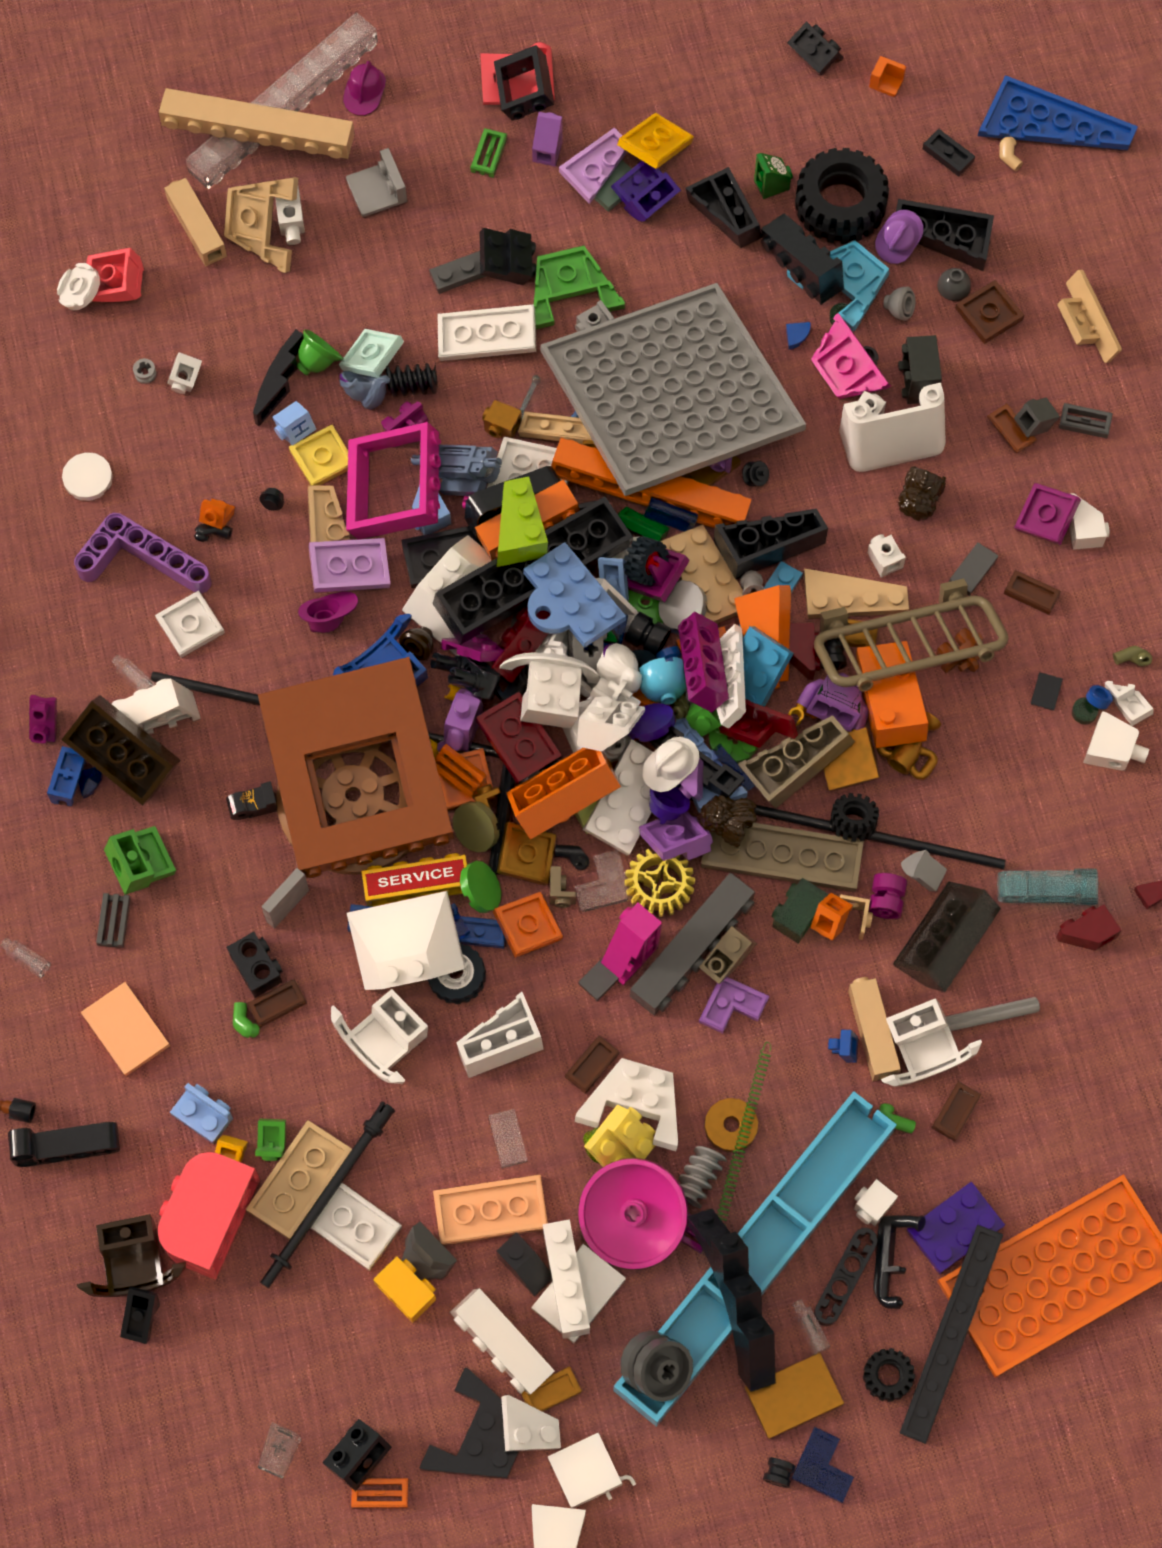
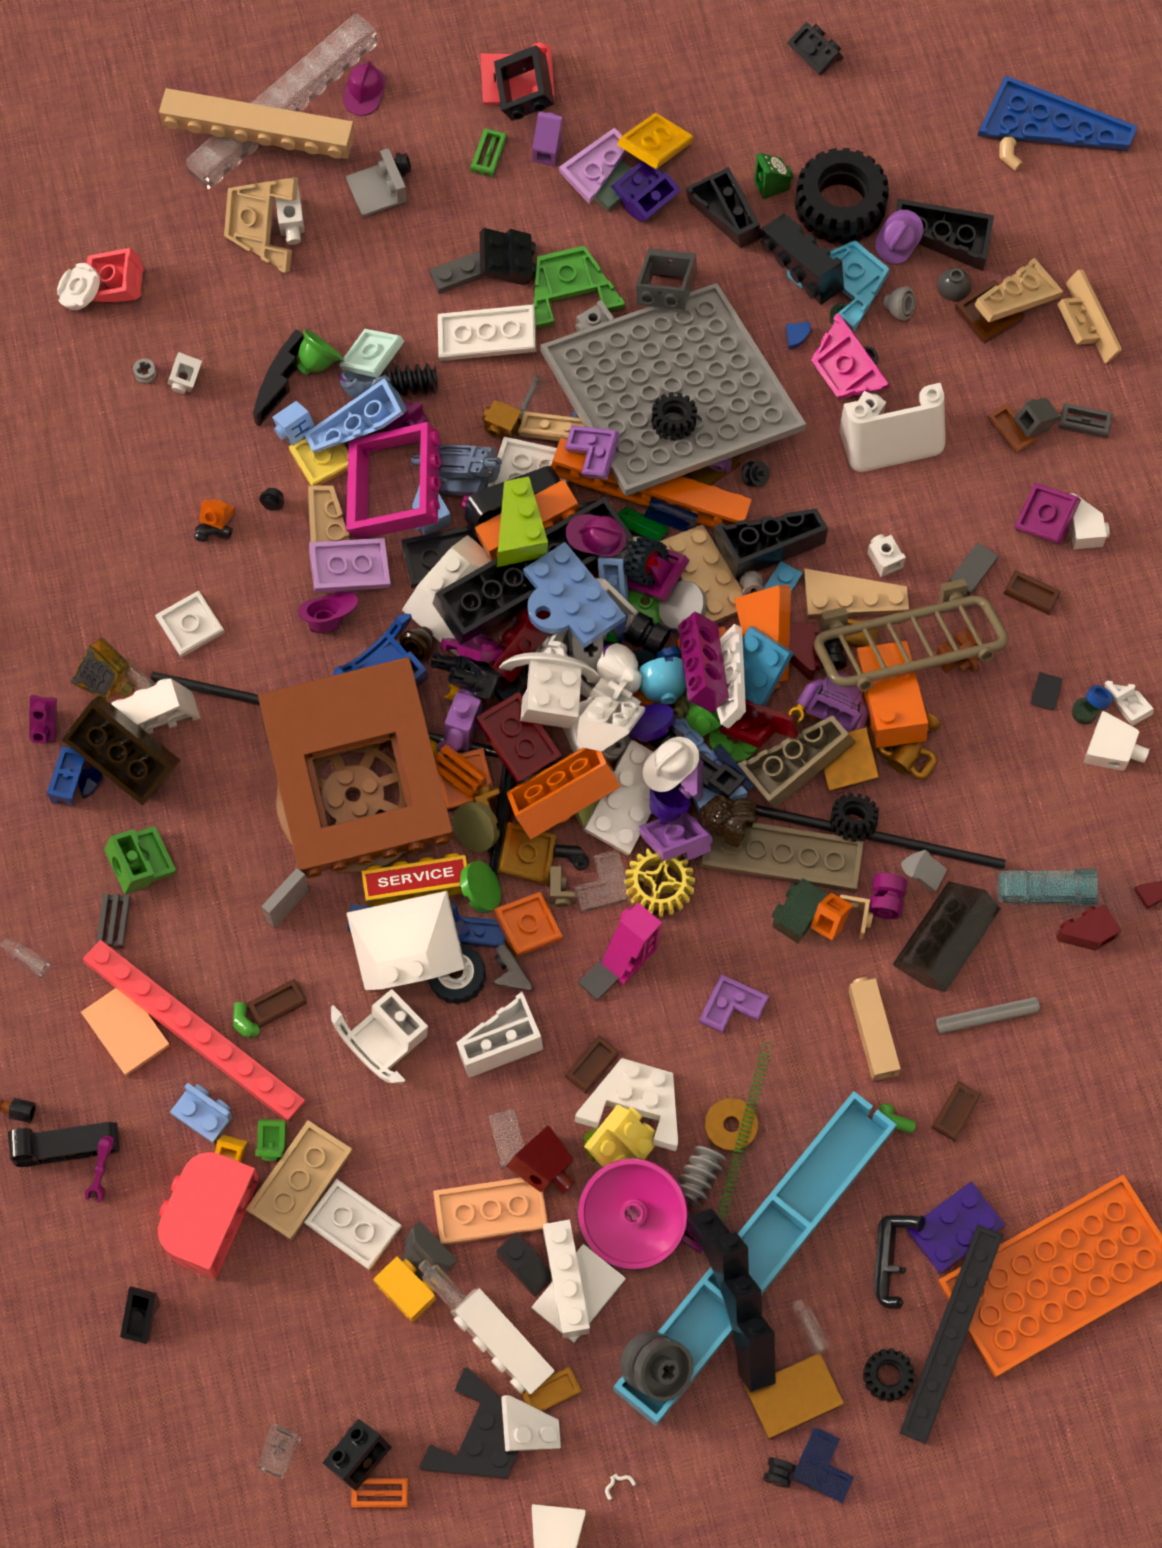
white tile [62,453,113,501] -> none
medium lavender beam [74,513,211,593] -> none
dark brown piece [77,1214,186,1298] -> none
tan brick [164,178,227,267] -> none
black leg [226,781,278,820] -> none
black brick [226,932,283,998] -> none
black bar [260,1101,395,1289] -> none
white tile [548,1433,622,1509] -> none
dark grey brick [630,872,755,1016] -> none
dark tan slope [699,926,757,984] -> none
black beam [814,1228,877,1326] -> none
blue tile [828,1030,858,1063] -> none
white brick [854,1179,898,1226] -> none
orange panel [869,56,906,97] -> none
white piece [881,998,982,1087] -> none
pearl dark grey container [898,335,942,404] -> none
dark brown hair [898,466,946,521] -> none
black plate [922,129,975,177] -> none
olive arm [1113,646,1152,666] -> none
none -> torso [71,637,136,700]
none -> coral plate [83,940,305,1123]
none -> magenta piece [85,1135,114,1203]
none -> light blue wedge [304,378,407,453]
none -> black plate [394,152,411,177]
none -> clear cylinder [418,1260,466,1310]
none -> slope [492,943,534,991]
none -> dark red torso [507,1125,575,1194]
none -> medium lavender tile [565,425,620,480]
none -> magenta piece [566,514,626,557]
none -> dark grey window [636,248,697,310]
none -> black tyre [651,392,697,441]
none -> tan wing [975,258,1063,322]

